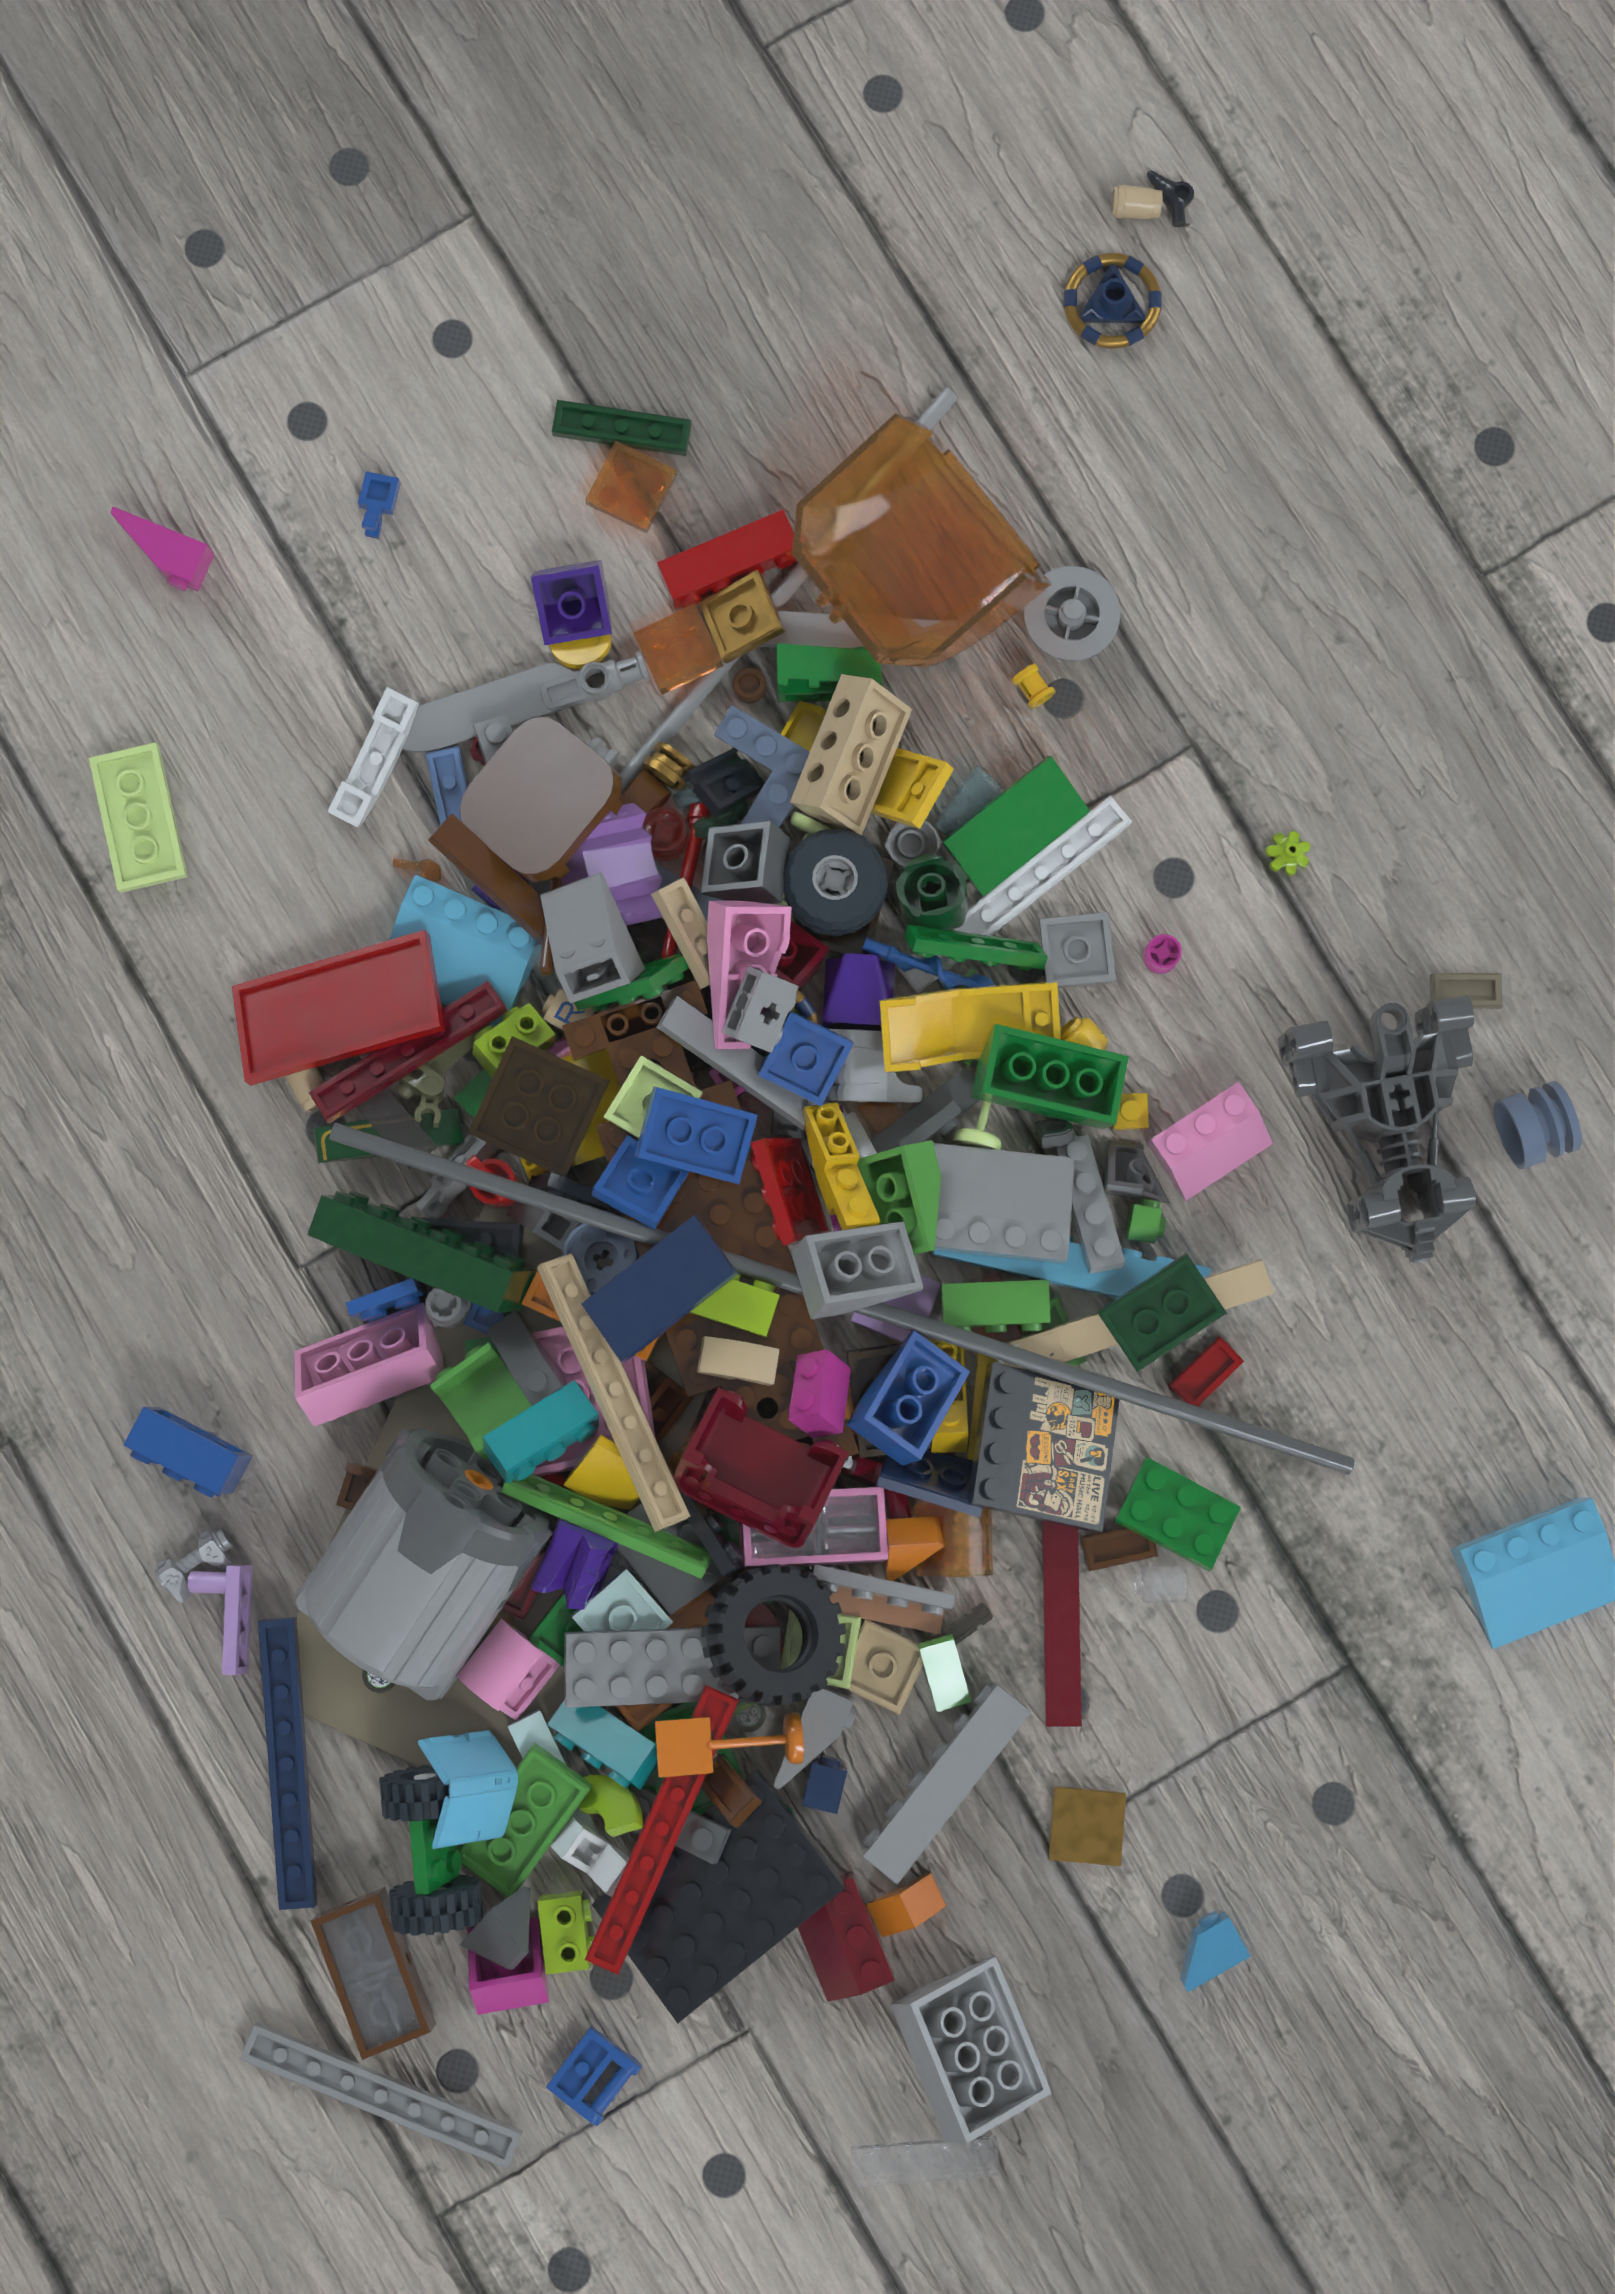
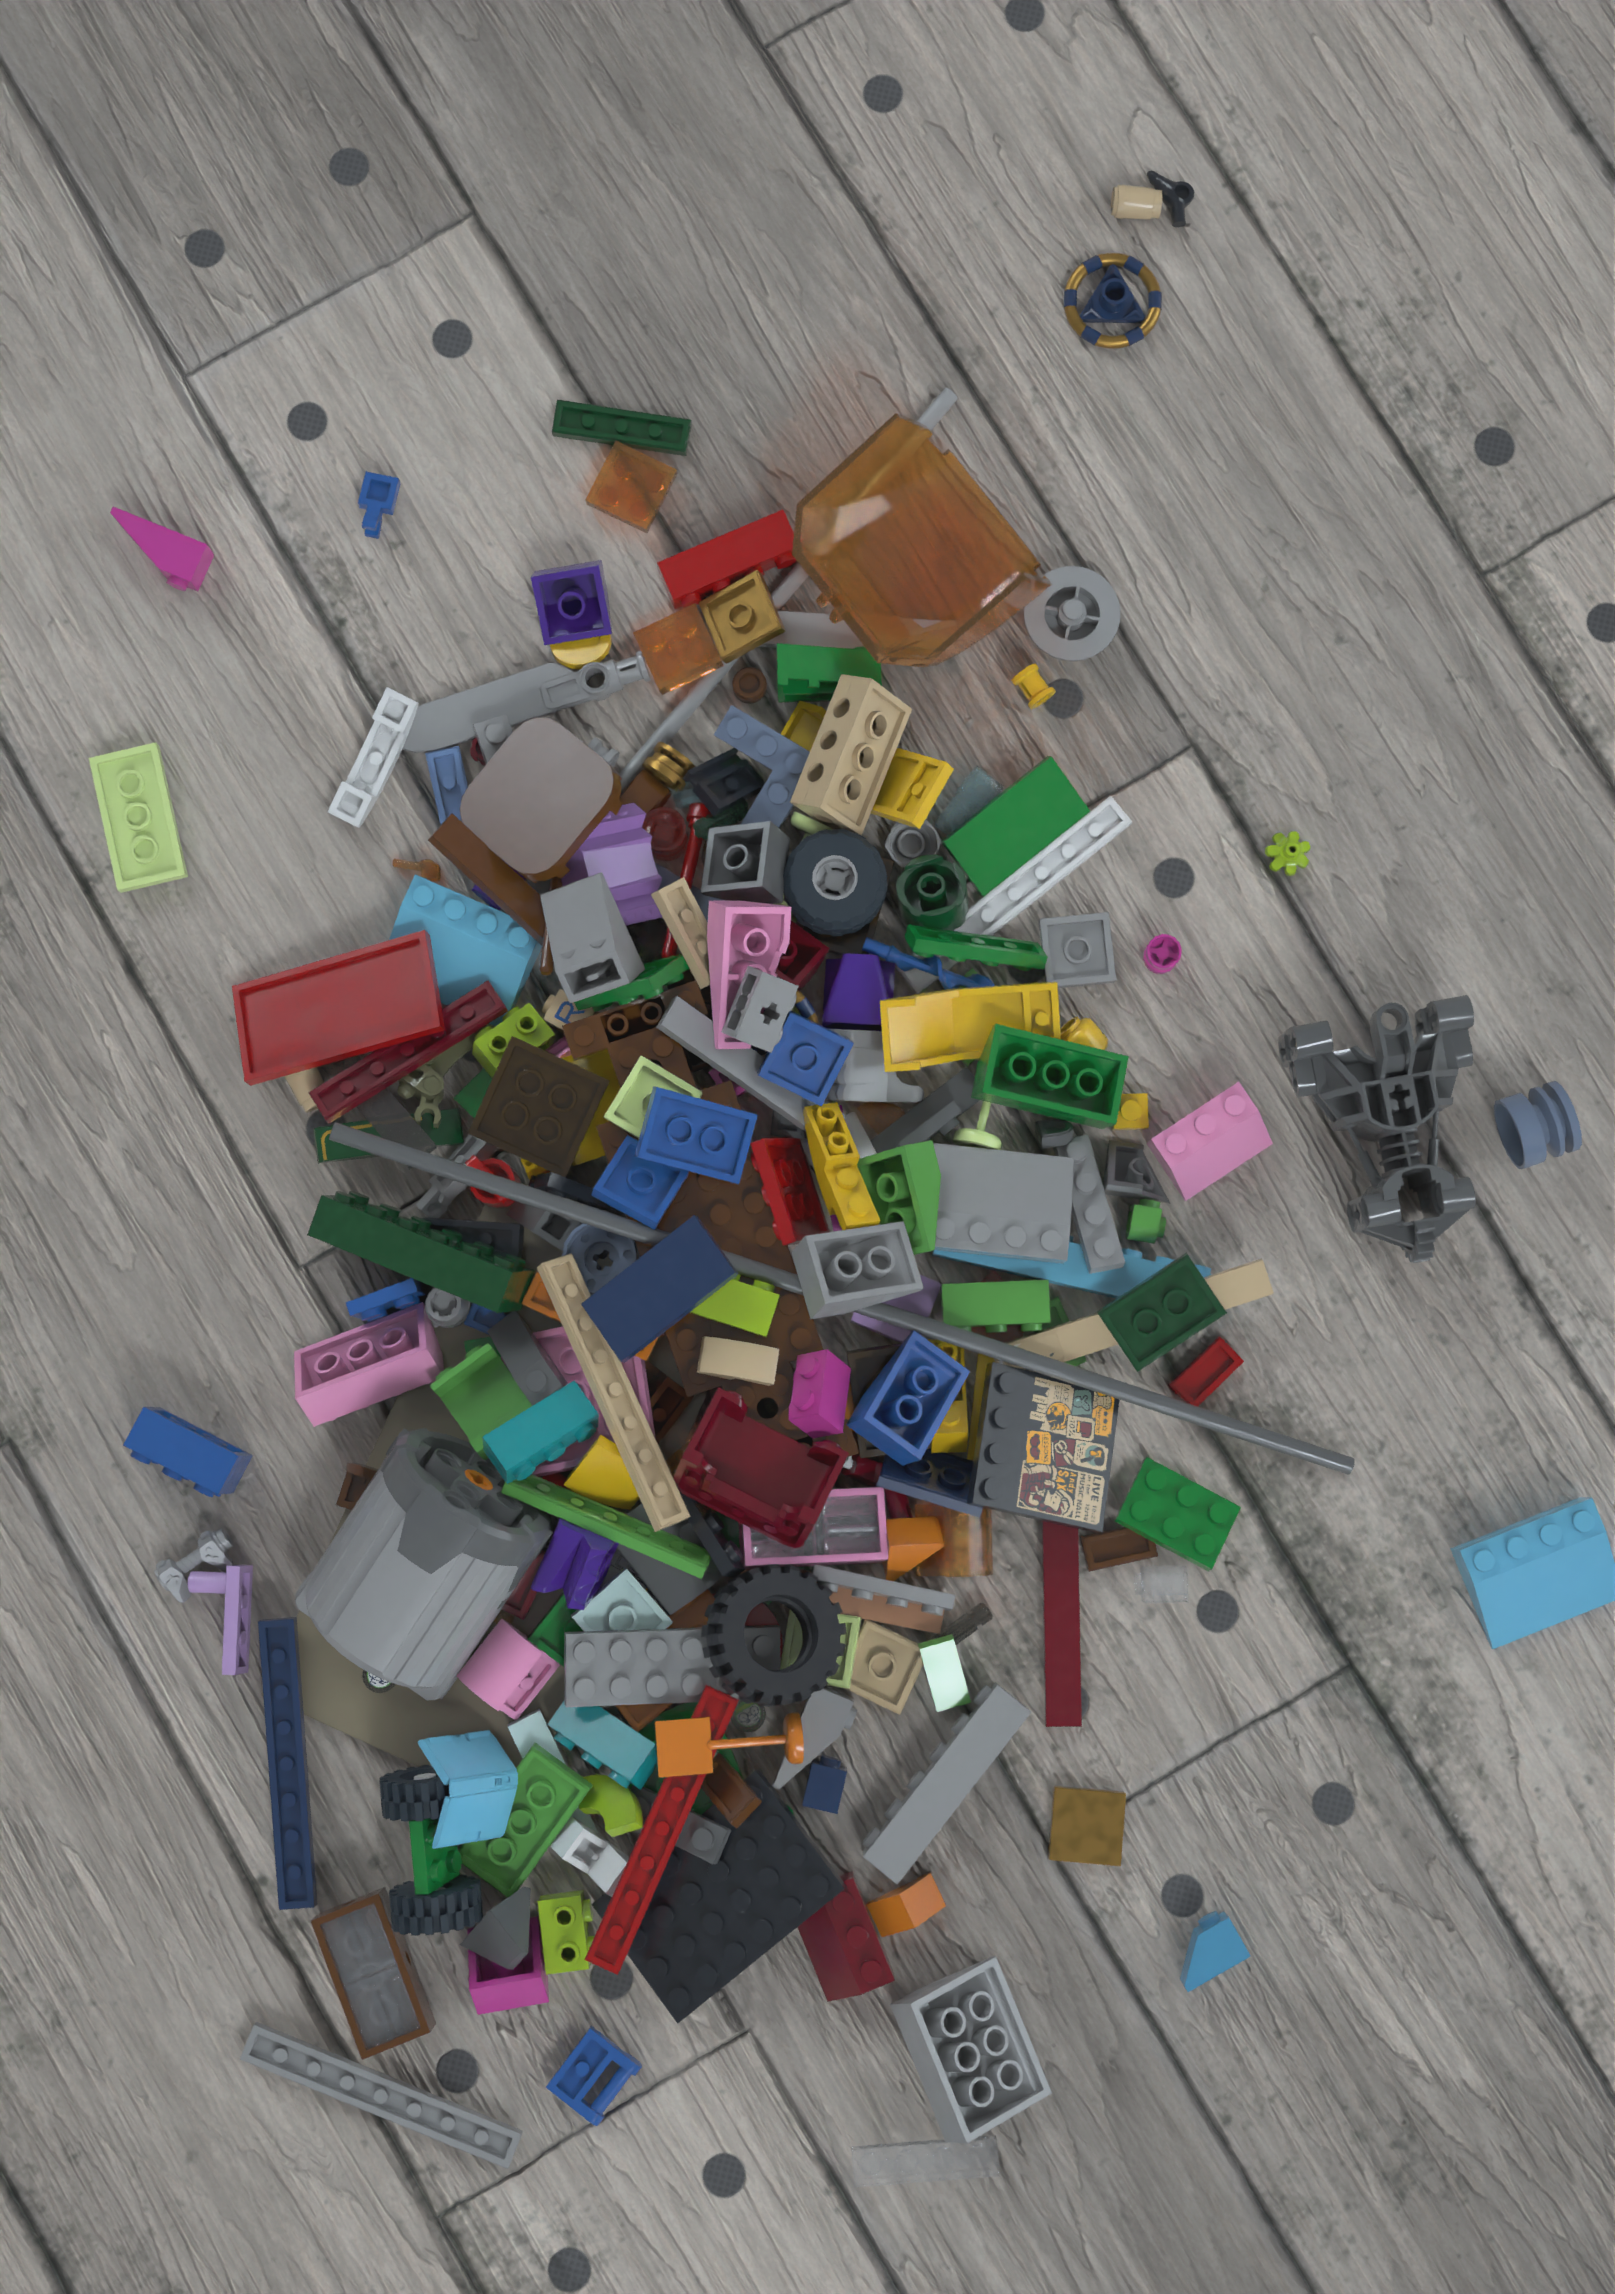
dark tan tile [1430,973,1503,1009] -> none

